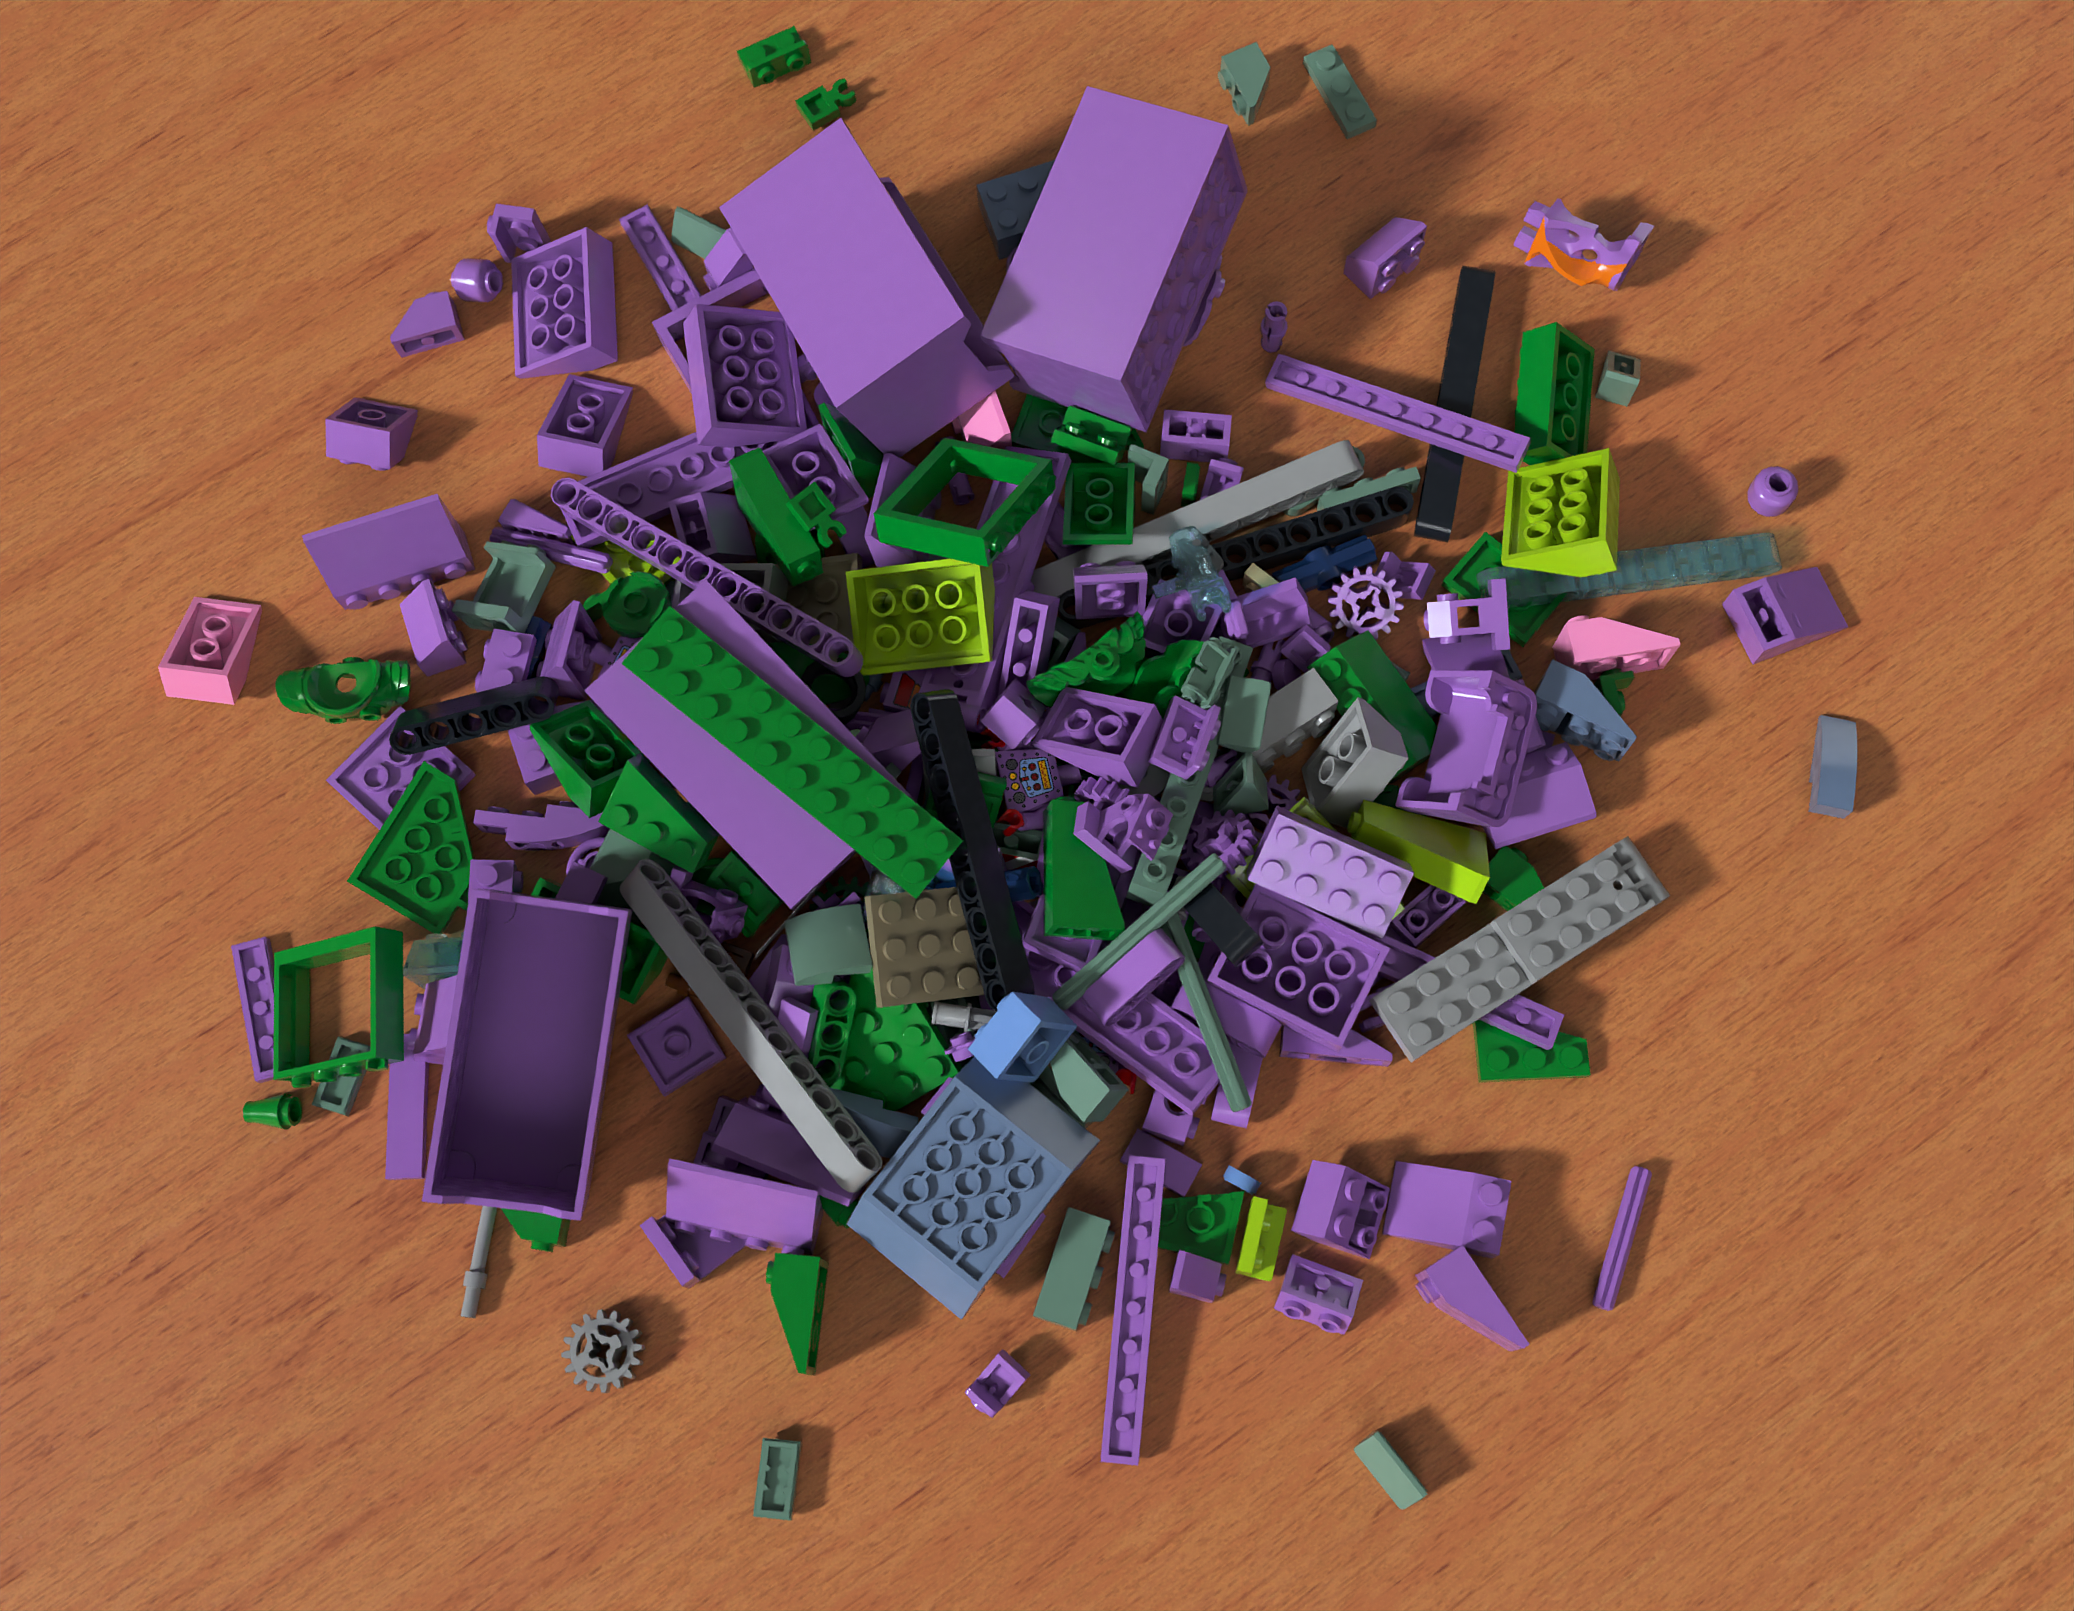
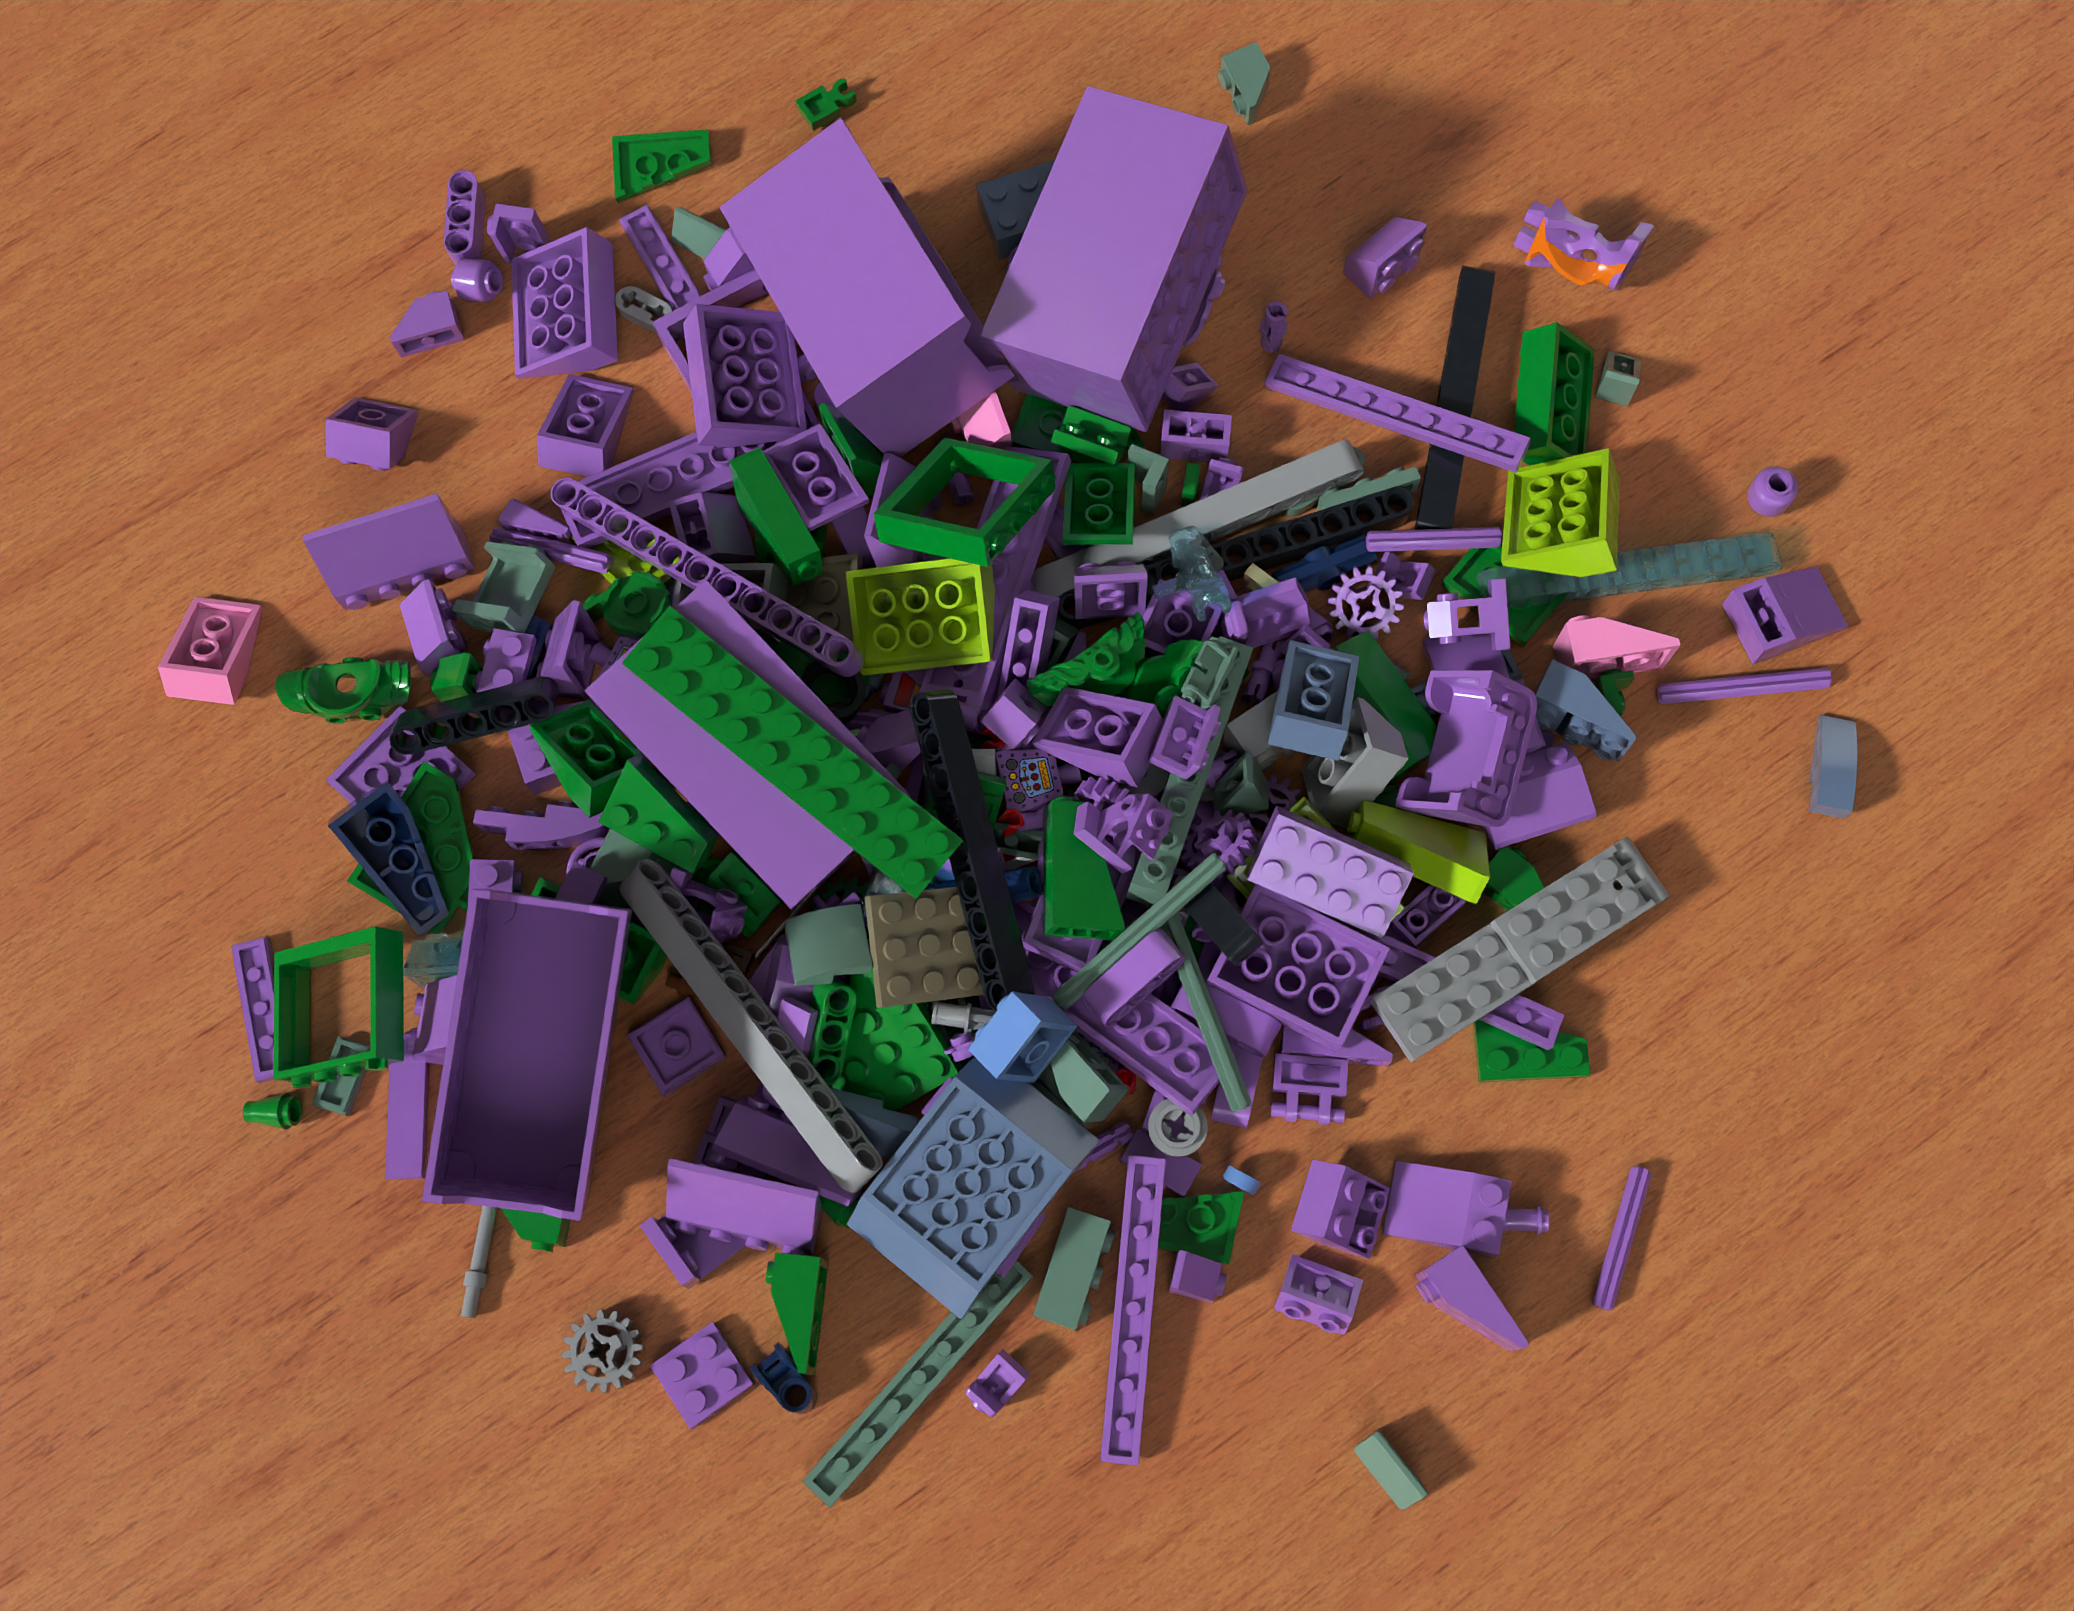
green bracket [737,26,811,88] -> none
sand green plate [753,1438,802,1521] -> none
green plate [785,482,847,548] -> none
sand green slope [1216,676,1271,753] -> none
lime bracket [1235,1196,1287,1282] -> none
sand green plate [1303,44,1377,139] -> none
none -> dark blue wedge [328,781,449,936]
none -> green slope [430,653,483,701]
none -> medium lavender beam [444,170,485,266]
none -> green wing [612,129,712,203]
none -> light grey beam [615,286,672,334]
none -> medium lavender plate [650,1322,755,1429]
none -> dark blue piece [750,1341,817,1415]
none -> sand green plate [802,1261,1033,1508]
none -> medium lavender axle [1074,1121,1134,1172]
none -> light grey gear [1148,1099,1208,1157]
none -> medium lavender slope [1161,362,1219,411]
none -> sand blue slope [1268,640,1359,761]
none -> medium lavender plate [1270,1053,1348,1125]
none -> medium lavender axle [1366,527,1502,552]
none -> medium lavender pin [1503,1205,1549,1235]
none -> medium lavender axle [1657,668,1832,704]

